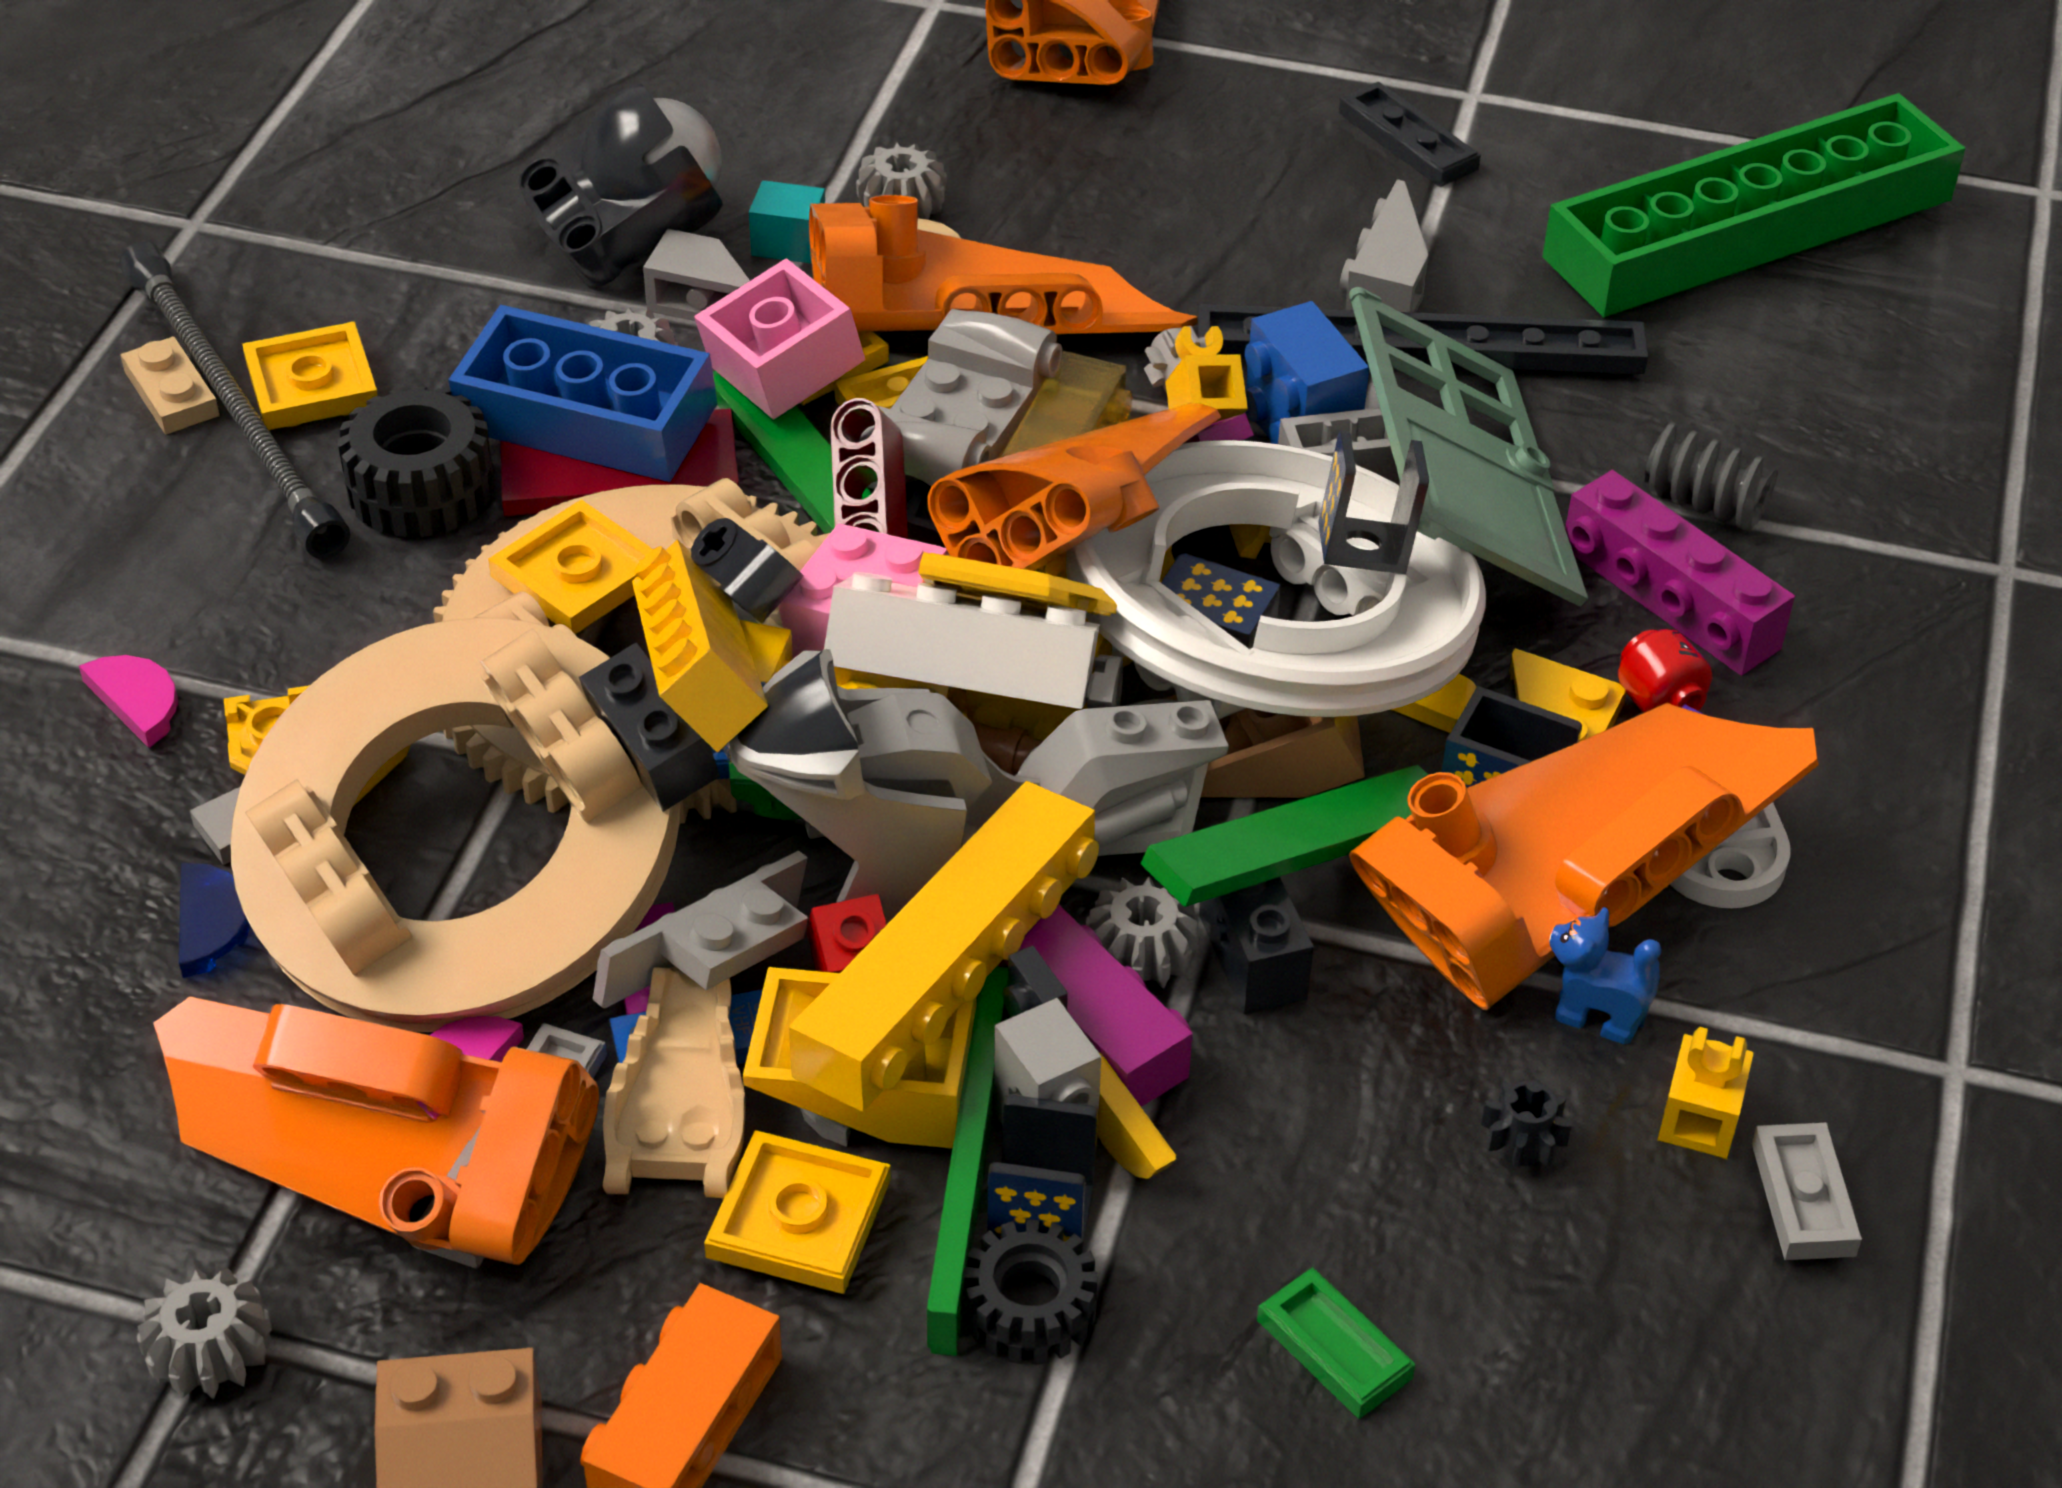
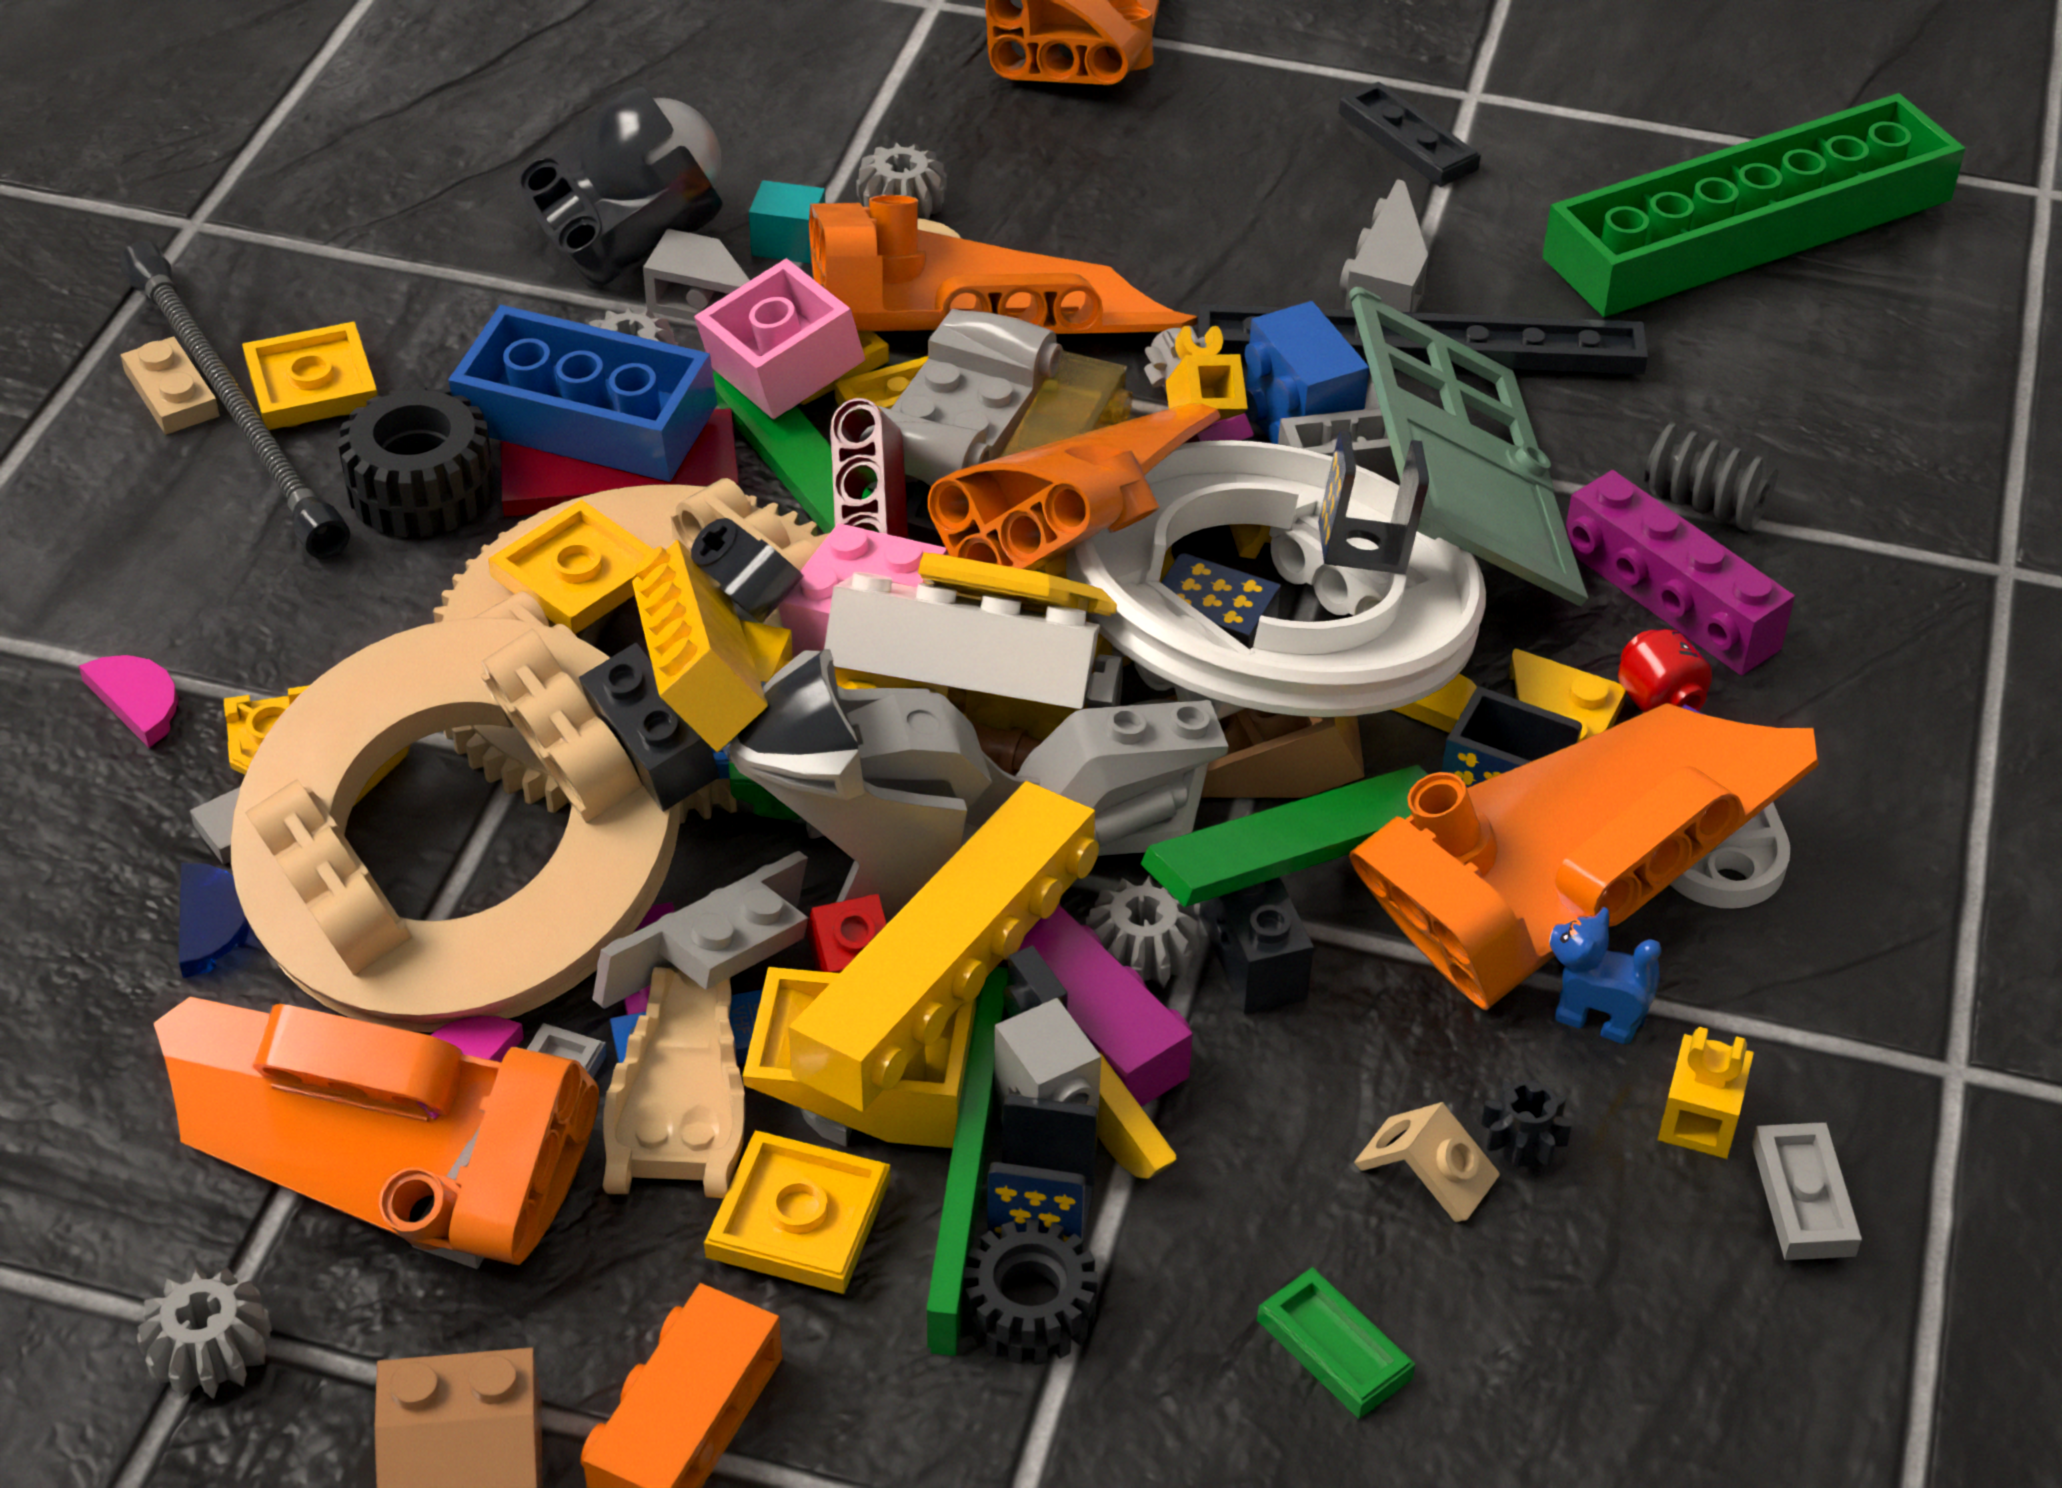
none -> tan bracket [1354,1102,1499,1222]

